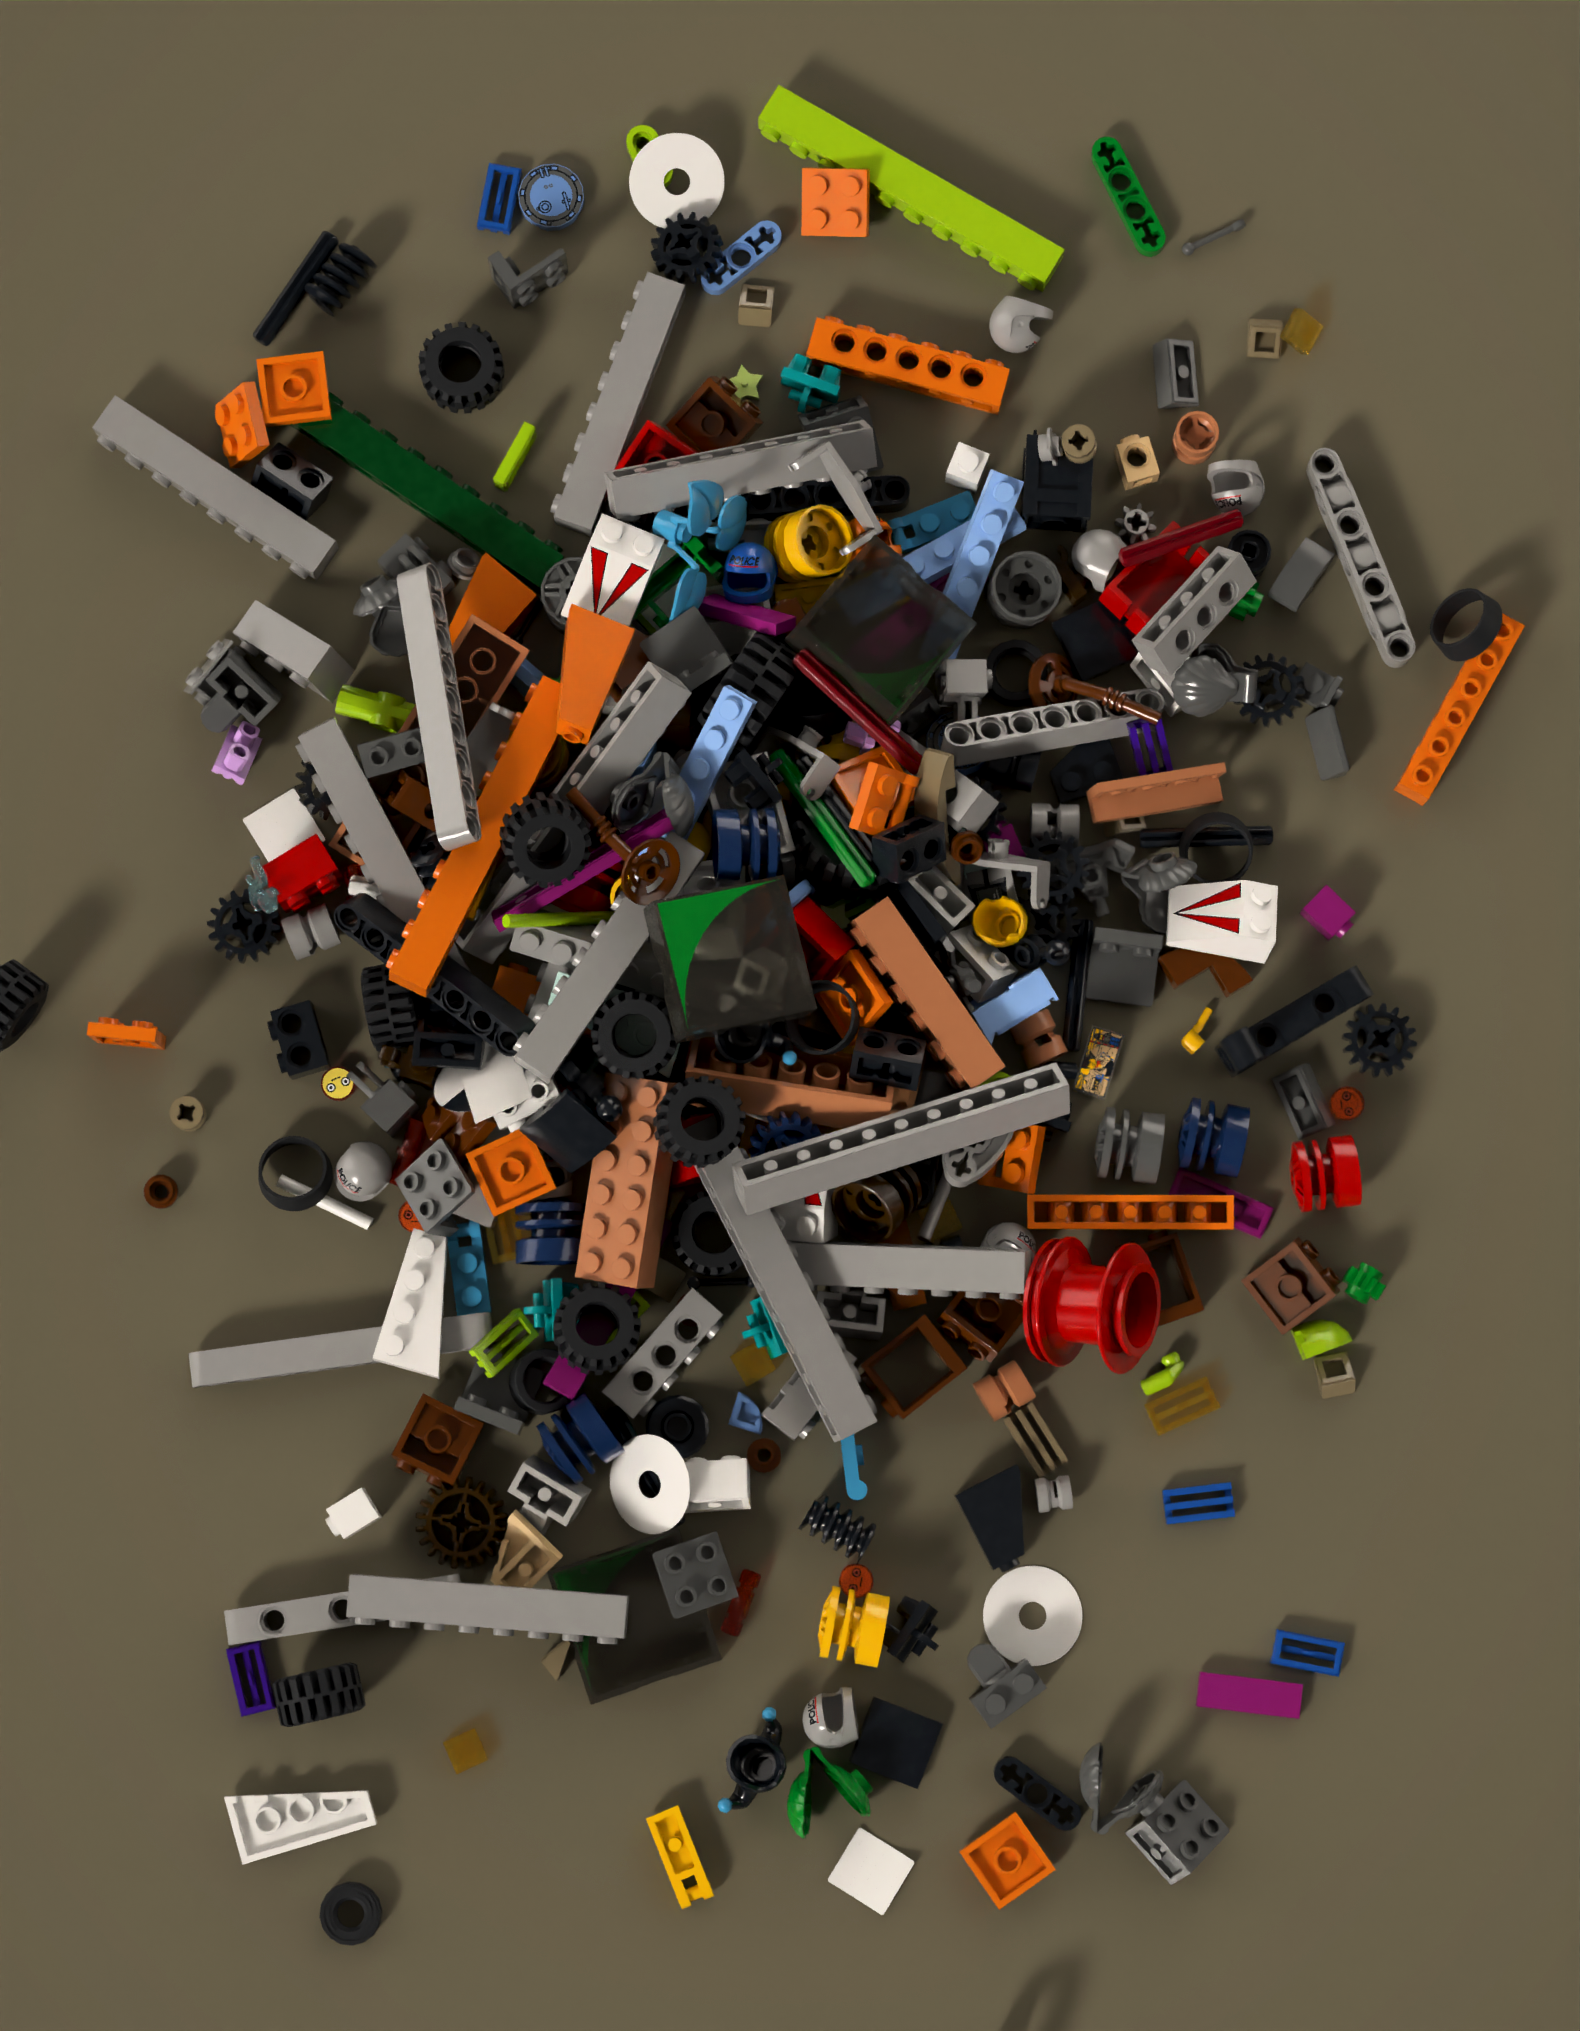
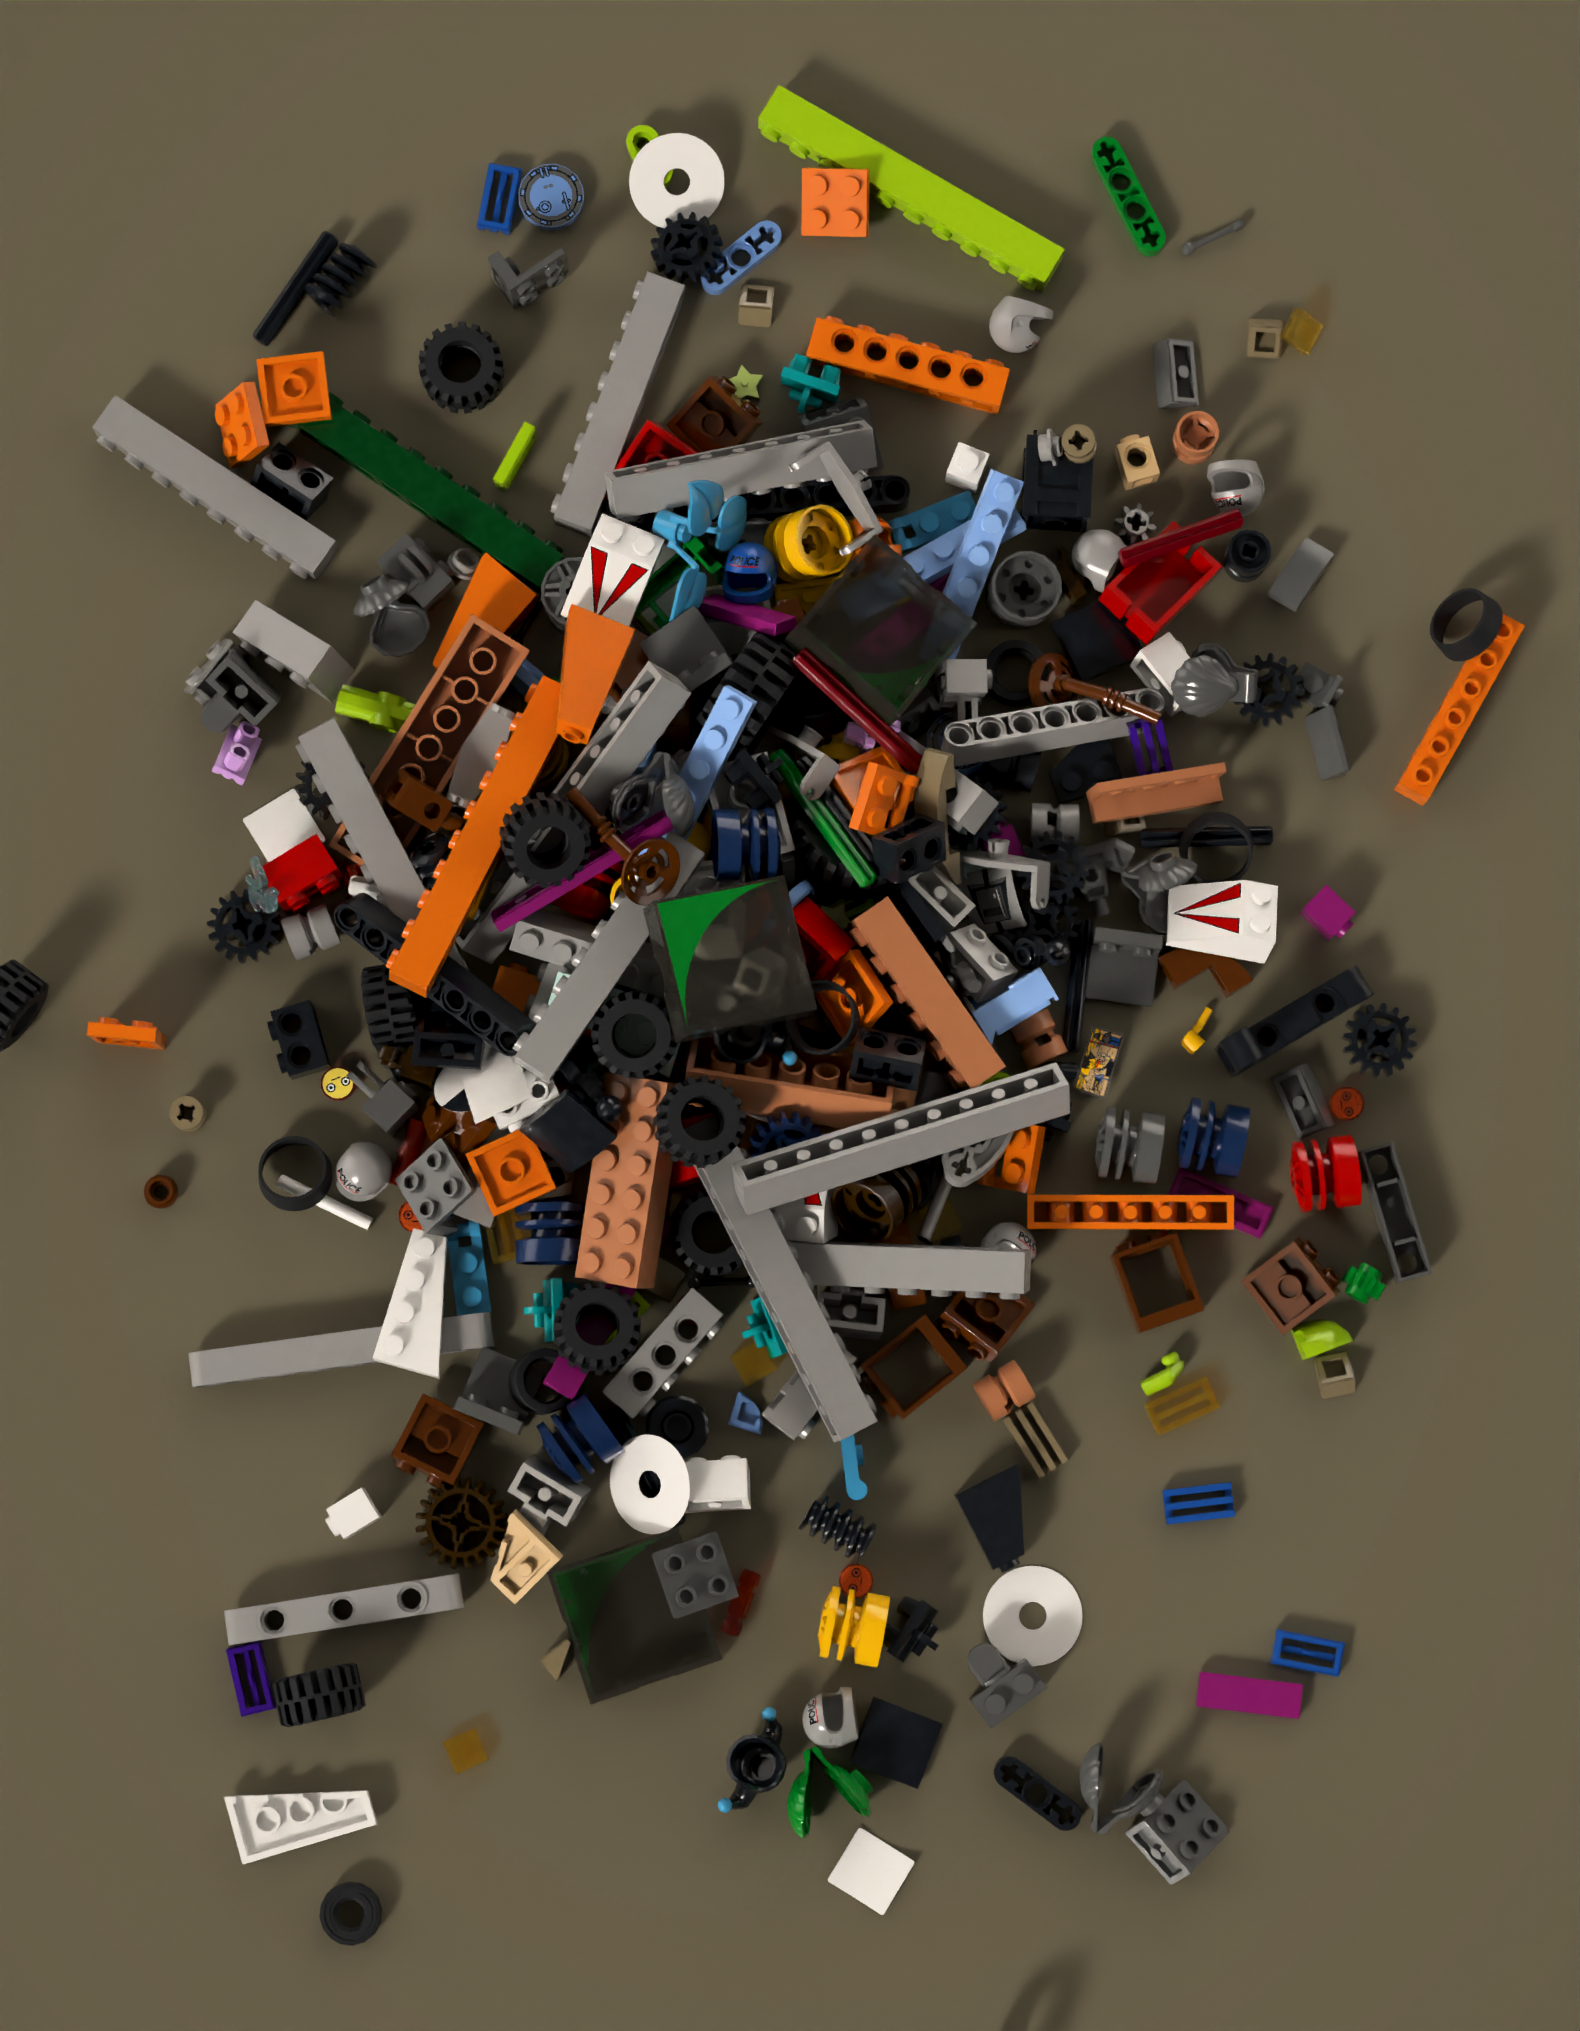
light grey brick [346,1574,630,1645] -> none
dark grey brick [357,727,425,778] -> none
light grey beam [397,563,482,851] -> none
lime tile [468,1308,539,1378] -> none
lime bar [502,910,615,928] -> none
yellow plate [646,1805,714,1909] -> none
reddish brown plate [747,1438,781,1473] -> none
reddish brown plate [949,831,984,864] -> none
orange plate [959,1811,1056,1910] -> none
yellow hair [972,896,1028,948] -> none
red wheel [1023,1236,1161,1374] -> none
light grey wheel [1034,1475,1073,1513] -> none
light grey brick [1132,546,1257,676] -> none
green gear [1229,582,1264,621] -> none
light grey beam [1306,447,1416,668] -> none
none -> dark grey piece [1357,1142,1432,1284]

